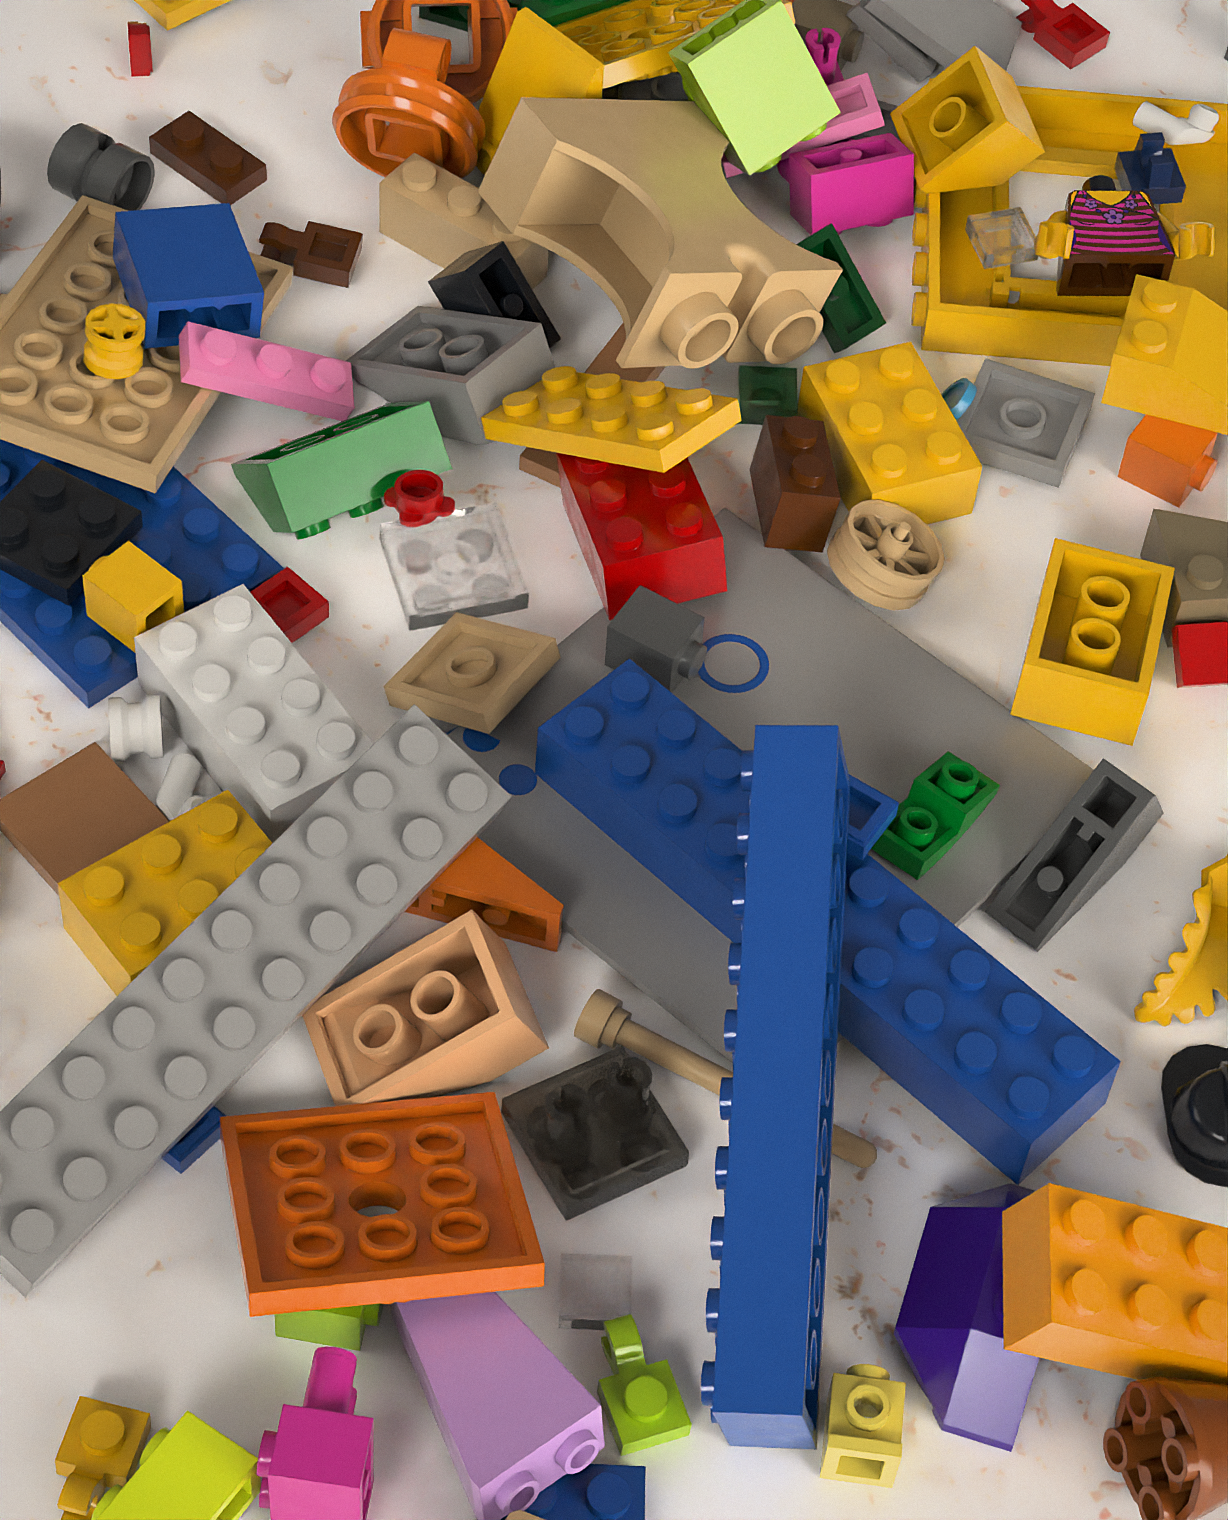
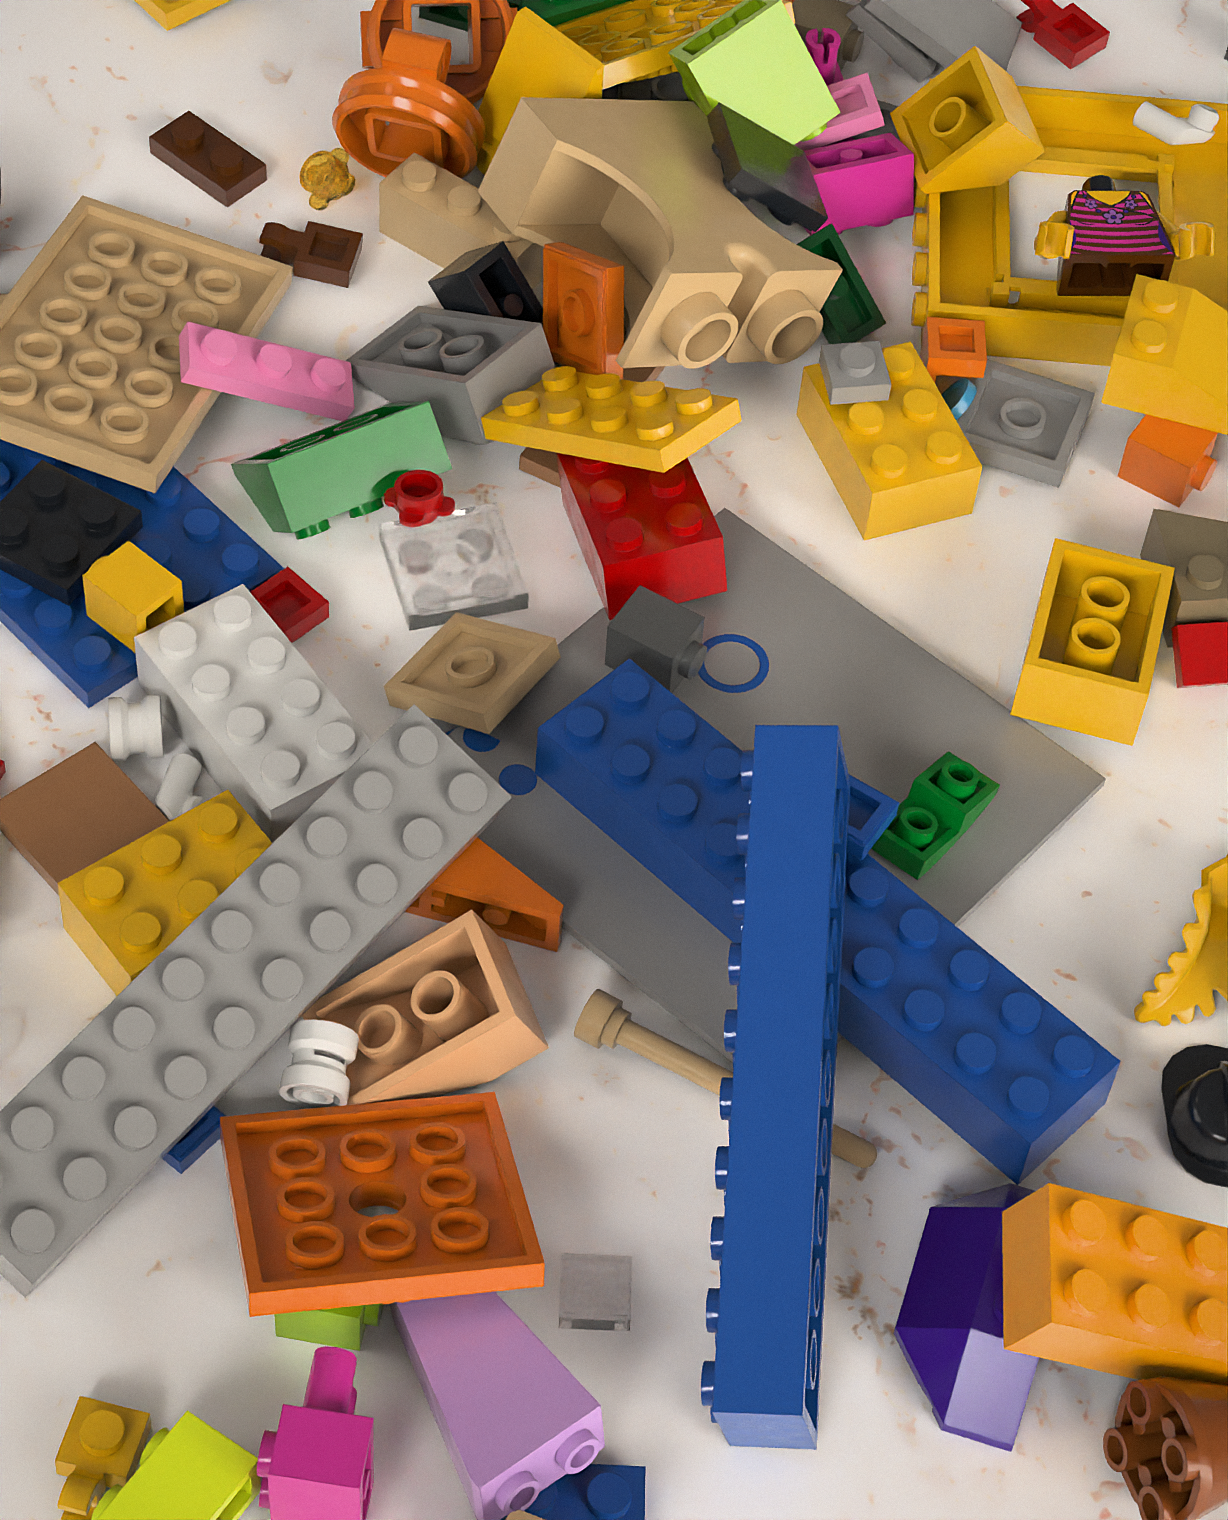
dark grey wheel [47,123,155,211] -> none
yellow wheel [83,303,145,379] -> none
blue brick [113,203,264,349] -> none
red tile [127,21,153,77] -> none
clear smoke plate [501,1046,689,1221] -> none
lime plate [597,1314,692,1456] -> none
clear green plate [737,365,798,425] -> none
reddish brown brick [749,415,841,553] -> none
light yellow brick [820,1364,906,1488] -> none
tan wheel [827,500,945,611] -> none
clear tile [965,207,1038,269] -> none
dark grey slope [985,758,1164,952] -> none
dark blue tile [1114,132,1186,205] -> none
none -> white wheel [279,1019,359,1108]
none -> clear yellow plate [299,148,356,211]
none -> orange tile [543,242,624,379]
none -> tile [707,102,828,232]
none -> light grey plate [819,341,891,405]
none -> orange panel [919,317,987,383]

